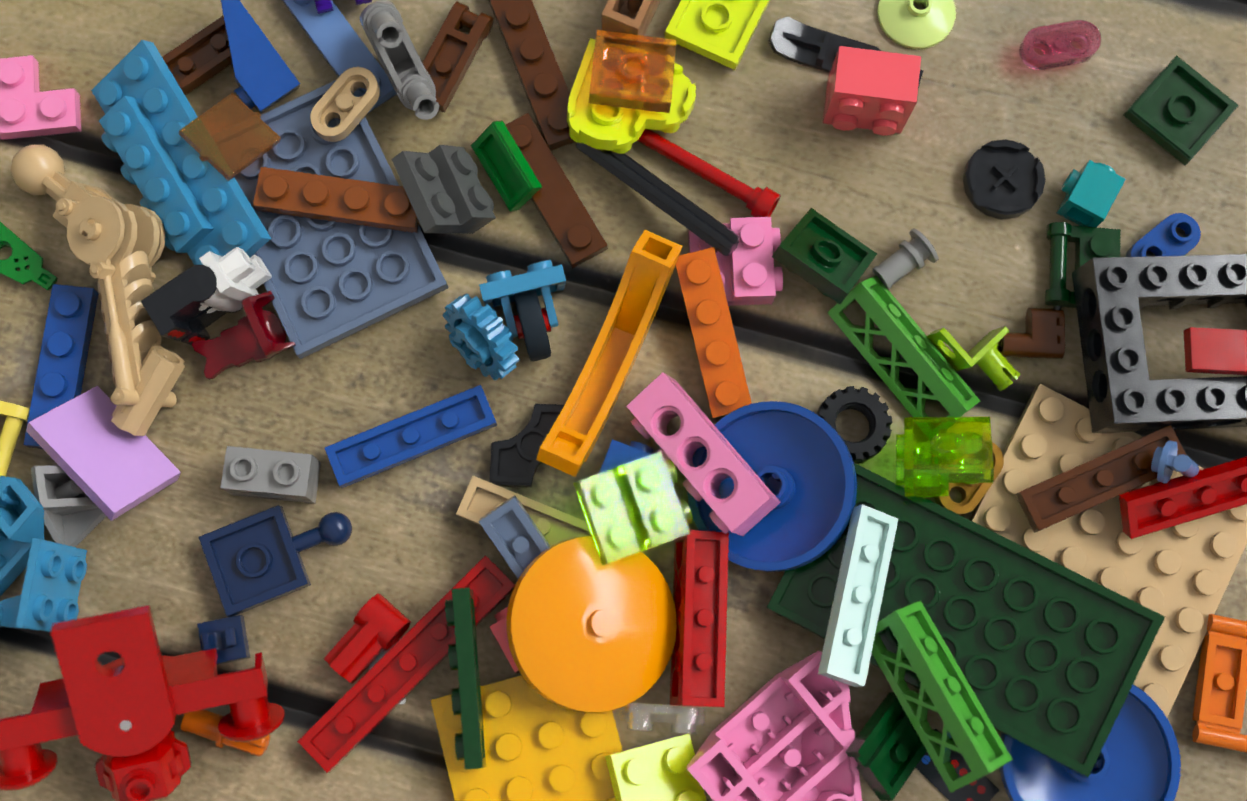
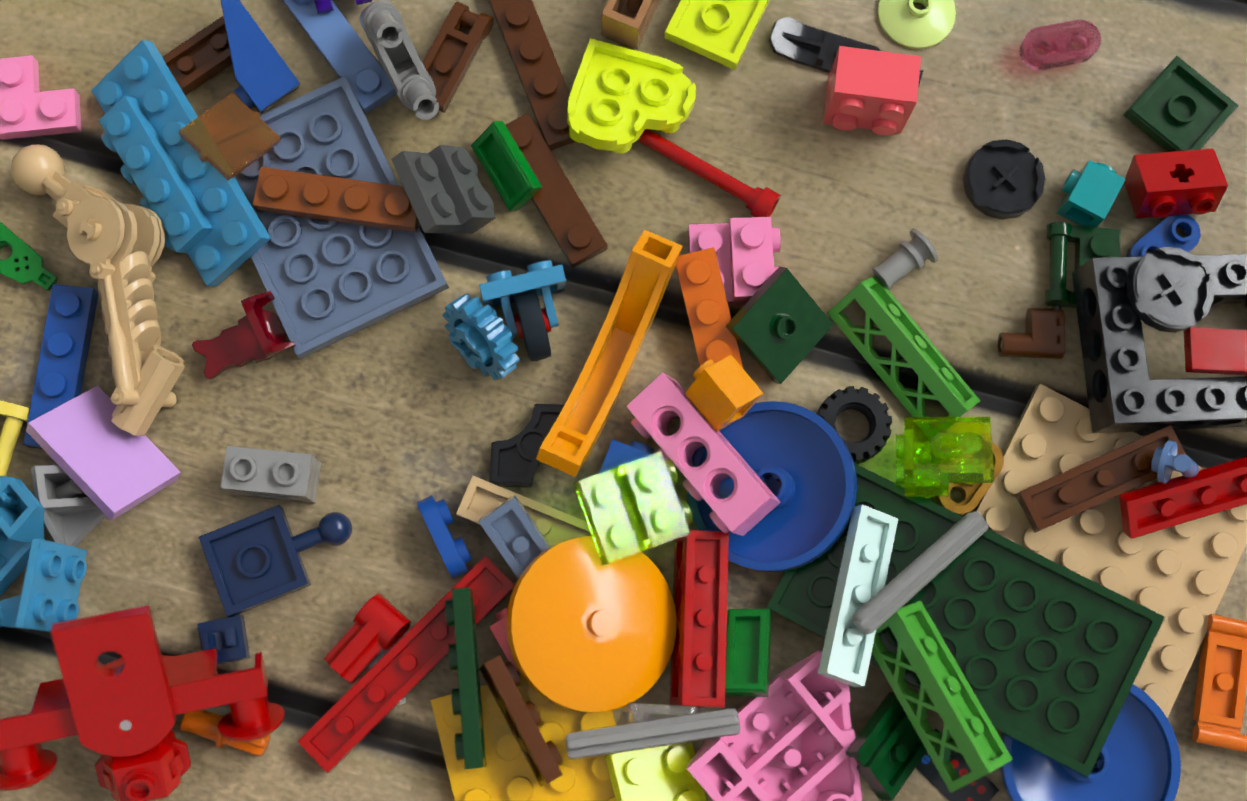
hips [141,247,272,345] -> none
tan plate [310,67,380,142] -> none
blue plate [324,385,498,488] -> none
black axle [576,142,740,256] -> none
clear orange plate [588,30,676,113] -> none
dark green plate [772,208,877,304] -> none
lime bracket [927,326,1020,391] -> none
none -> blue plate [417,495,472,578]
none -> reddish brown plate [479,655,563,787]
none -> light grey axle [566,708,740,760]
none -> light orange brick [685,355,764,432]
none -> green tile [725,609,772,697]
none -> dark green plate [726,266,834,384]
none -> light grey axle [852,511,988,635]
none -> red brick [1124,148,1228,218]
none -> tile [1127,247,1214,333]

